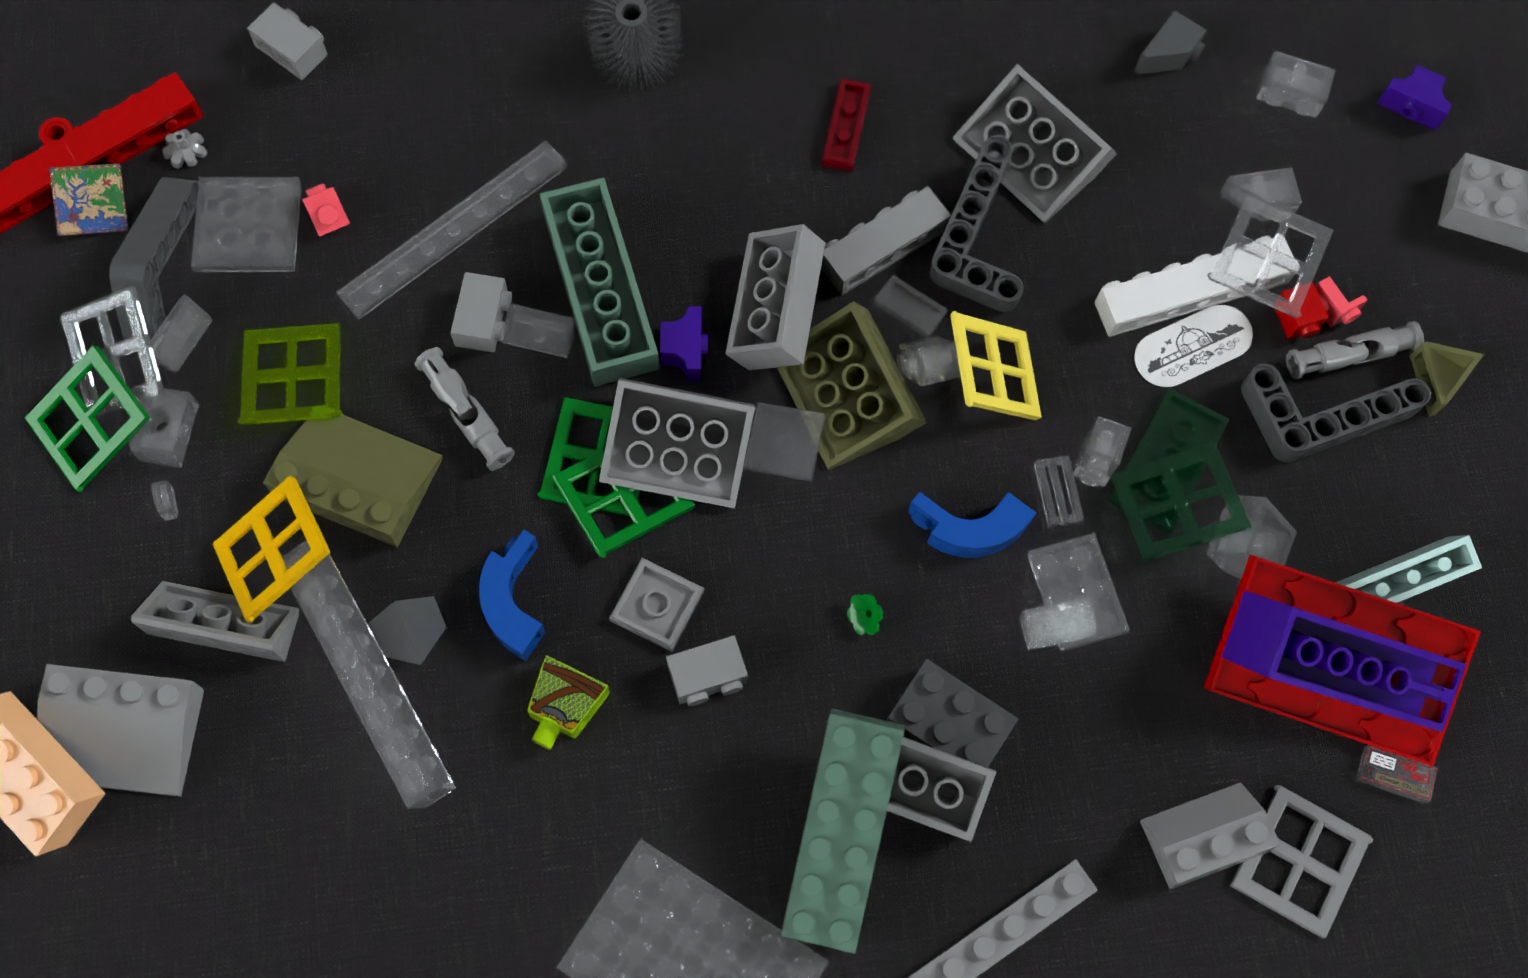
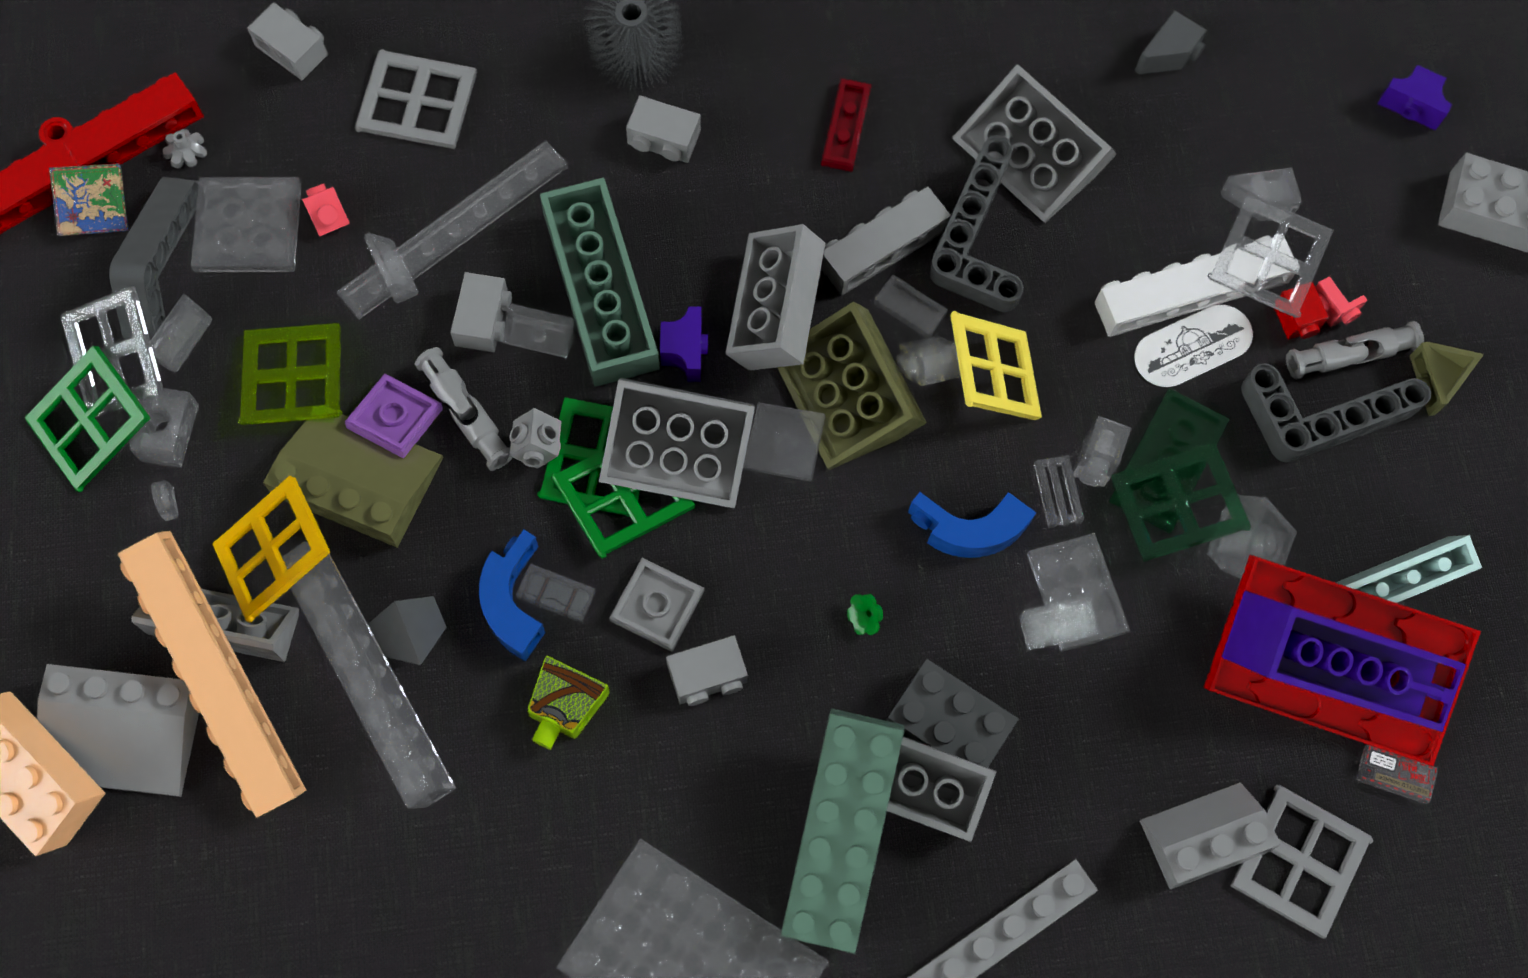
clear brick [1256,51,1335,117] -> none
none -> light nougat brick [117,531,306,818]
none -> medium lavender tile [345,374,443,459]
none -> light grey window [355,49,477,149]
none -> clear slope [364,233,418,304]
none -> light grey brick [509,408,561,469]
none -> clear tile [516,564,596,623]
none -> light grey brick [626,95,701,163]

